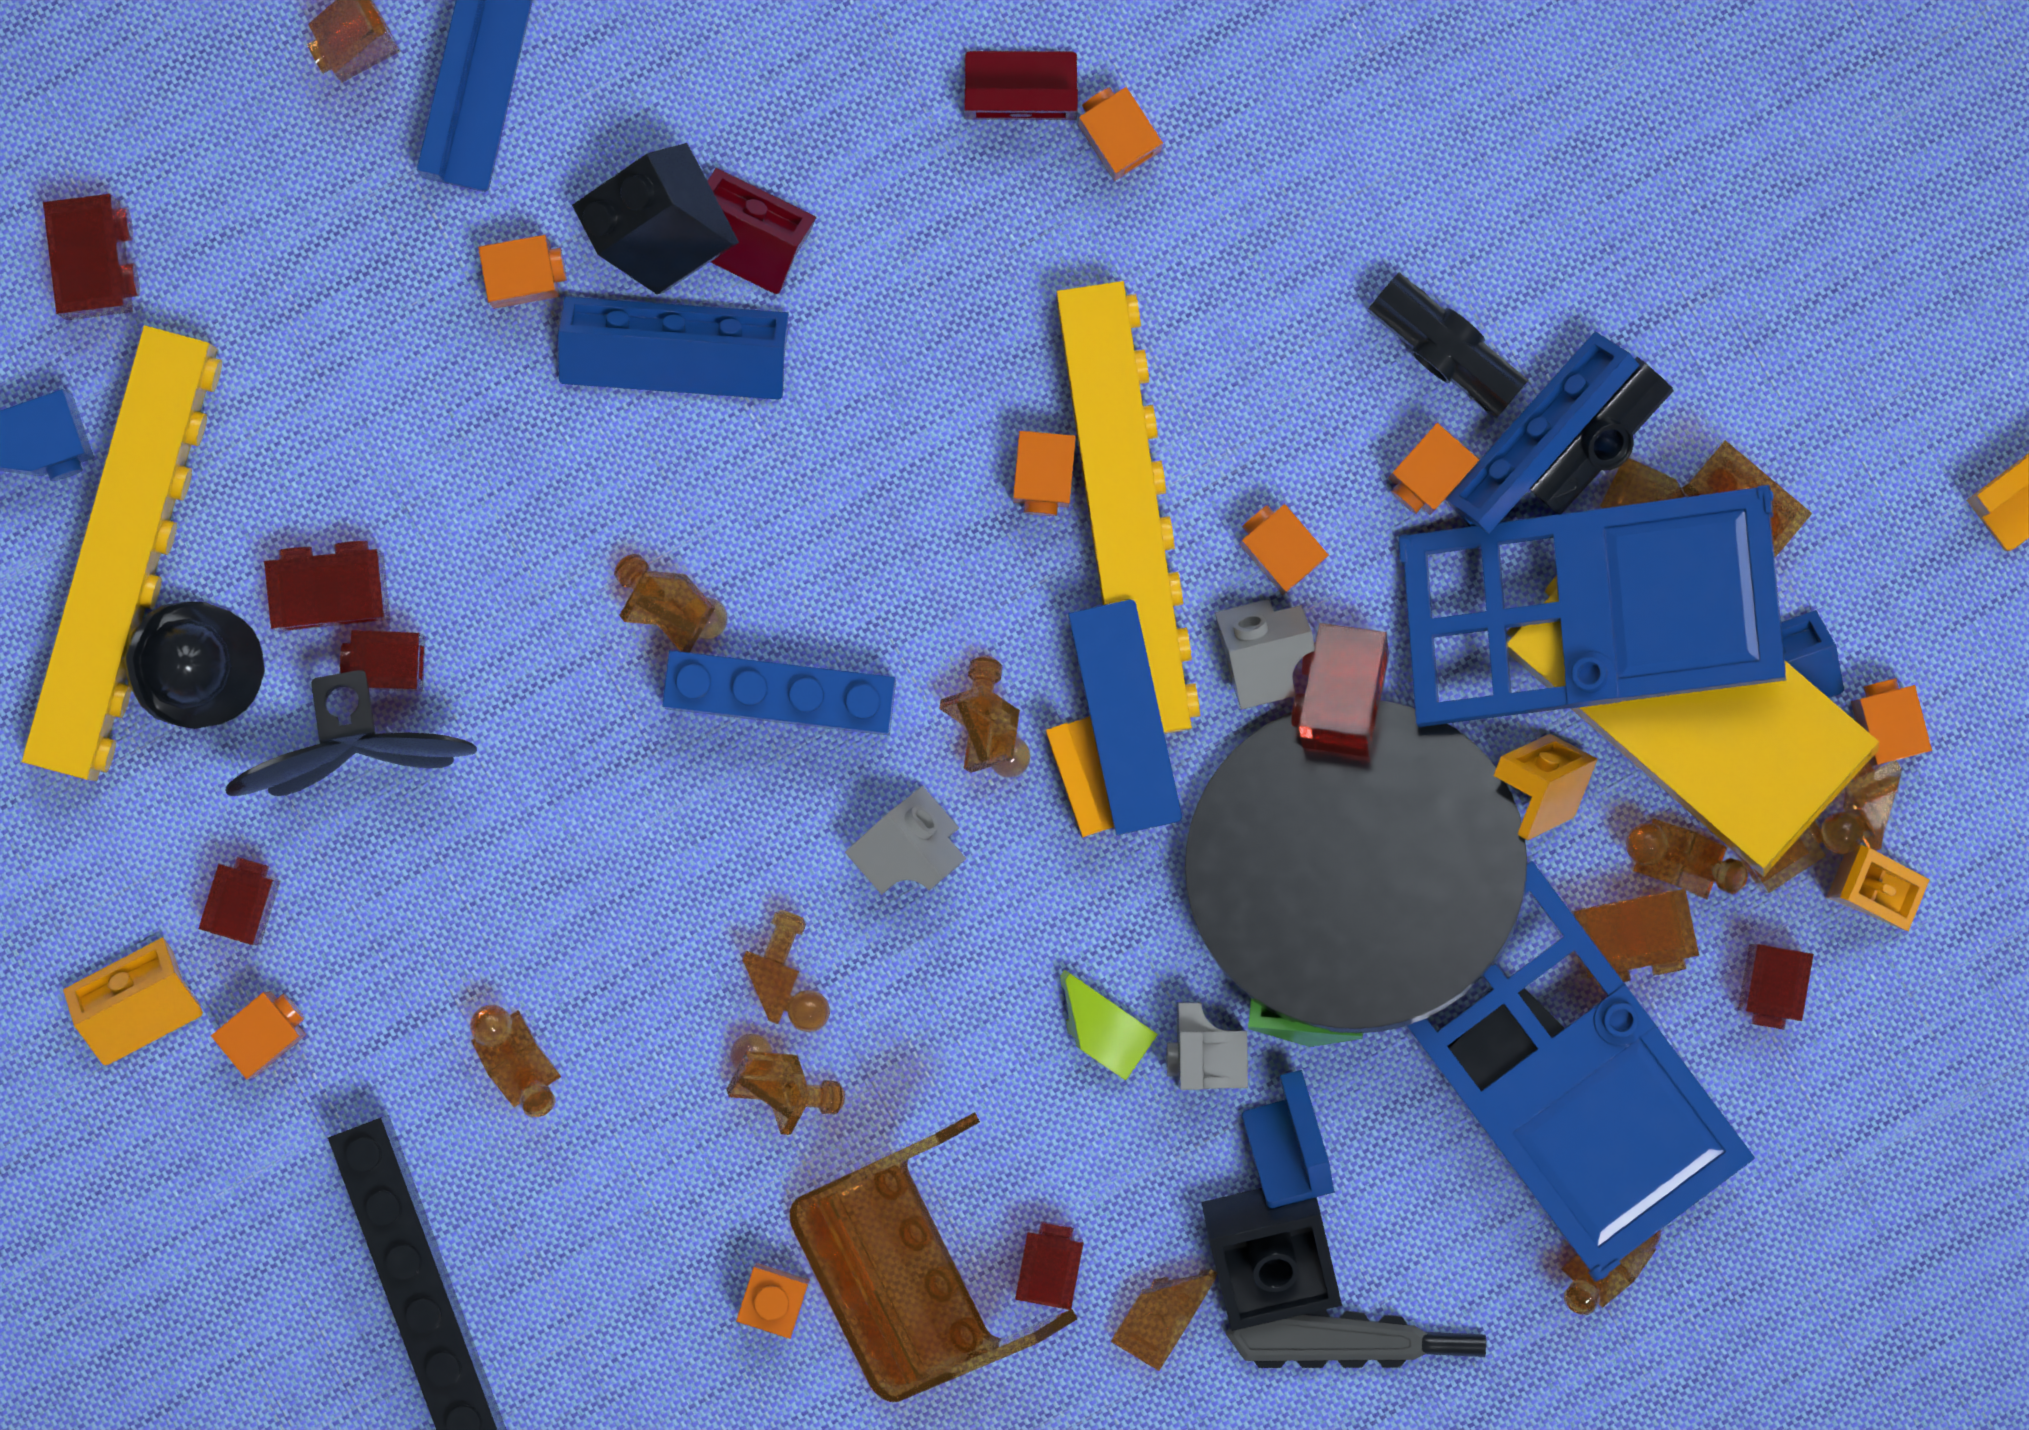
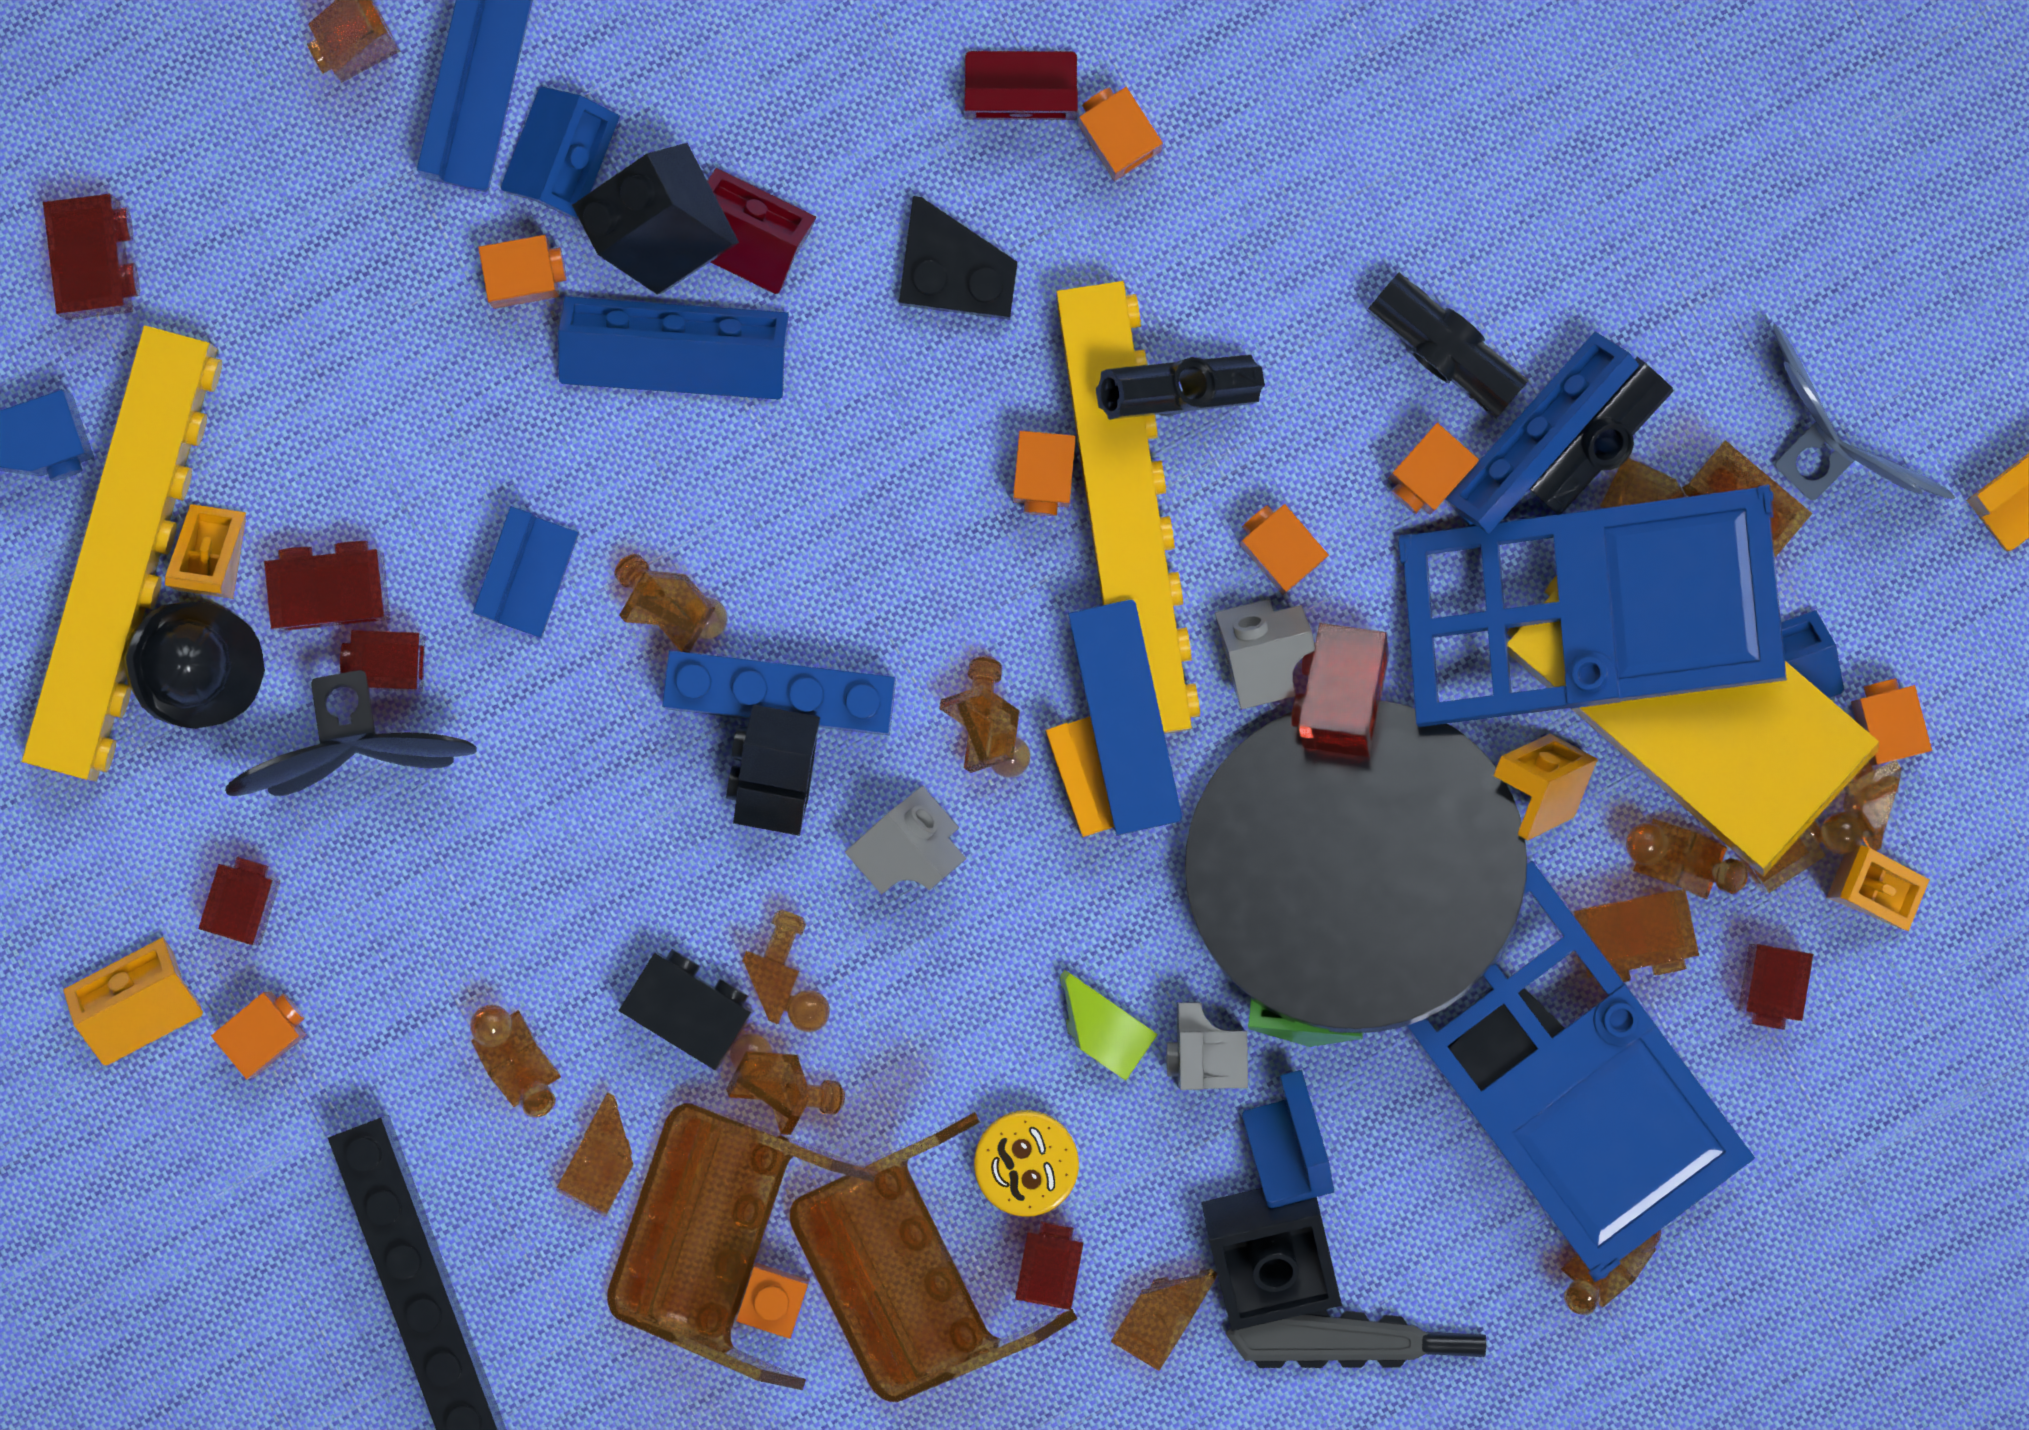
none -> light orange slope [165,504,246,599]
none -> blue panel [473,506,579,638]
none -> blue panel [501,86,620,219]
none -> clear orange slope [556,1092,634,1217]
none -> clear orange windscreen [607,1103,877,1390]
none -> black piece [618,949,754,1070]
none -> black piece [726,704,820,836]
none -> black wing [899,196,1018,320]
none -> yellow head [974,1110,1079,1217]
none -> black piece [1096,354,1265,420]
none -> sand blue piece [1773,324,1955,501]

